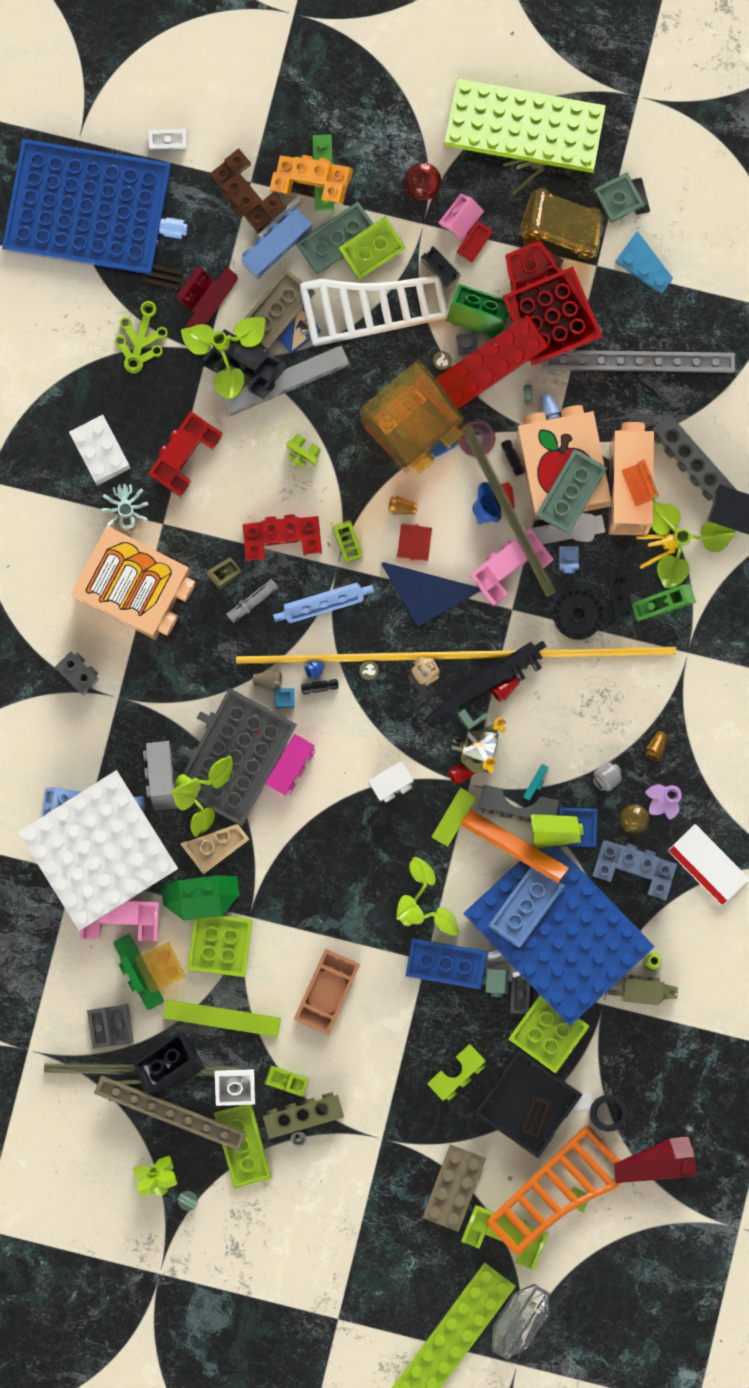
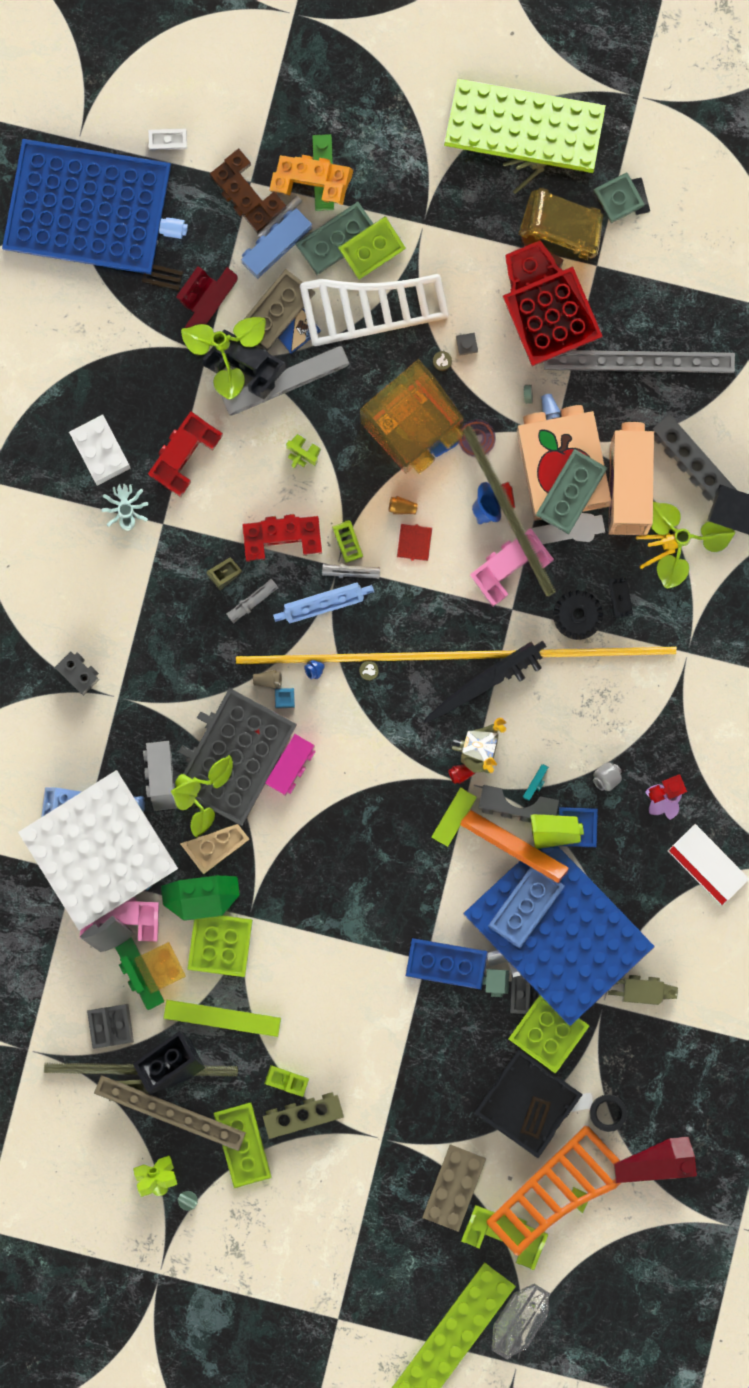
brick [71,526,196,640] -> none
lime plant [115,301,168,373] -> none
white slope [215,1070,255,1106] -> none
light grey hinge [290,1130,306,1147] -> none
nougat slope [294,949,360,1035] -> none
black axle [301,679,339,695] -> none
white slope [368,761,414,802] -> none
dark blue tile [381,562,481,627] -> none
lime plant [397,857,459,937] -> none
clear red cylinder [404,162,442,201] -> none
tan head [412,656,440,686] -> none
black hinge [421,246,461,288] -> none
lime arch [427,1044,485,1101] -> none
red plate [435,315,549,410] -> none
bright pink panel [438,194,484,241] -> none
green slope [446,284,509,338] -> none
red tile [456,220,493,263] -> none
sand green panel [458,709,488,731] -> none
red cone [491,675,520,702] -> none
black axle [501,440,525,476] -> none
light blue bracket [559,546,579,573] -> none
sand blue bracket [592,840,677,901] -> none
dark azure wing [615,231,673,295] -> none
clear yellow hair [620,804,650,835] -> none
clear orange panel [622,459,659,506] -> none
bright green slope [631,584,696,621] -> none
lime cone [643,952,662,971] -> none
pearl gold cone [645,731,668,761] -> none
none -> dark grey slope [80,916,134,952]
none -> light grey pin [322,563,380,579]
none -> red plate [648,774,687,804]

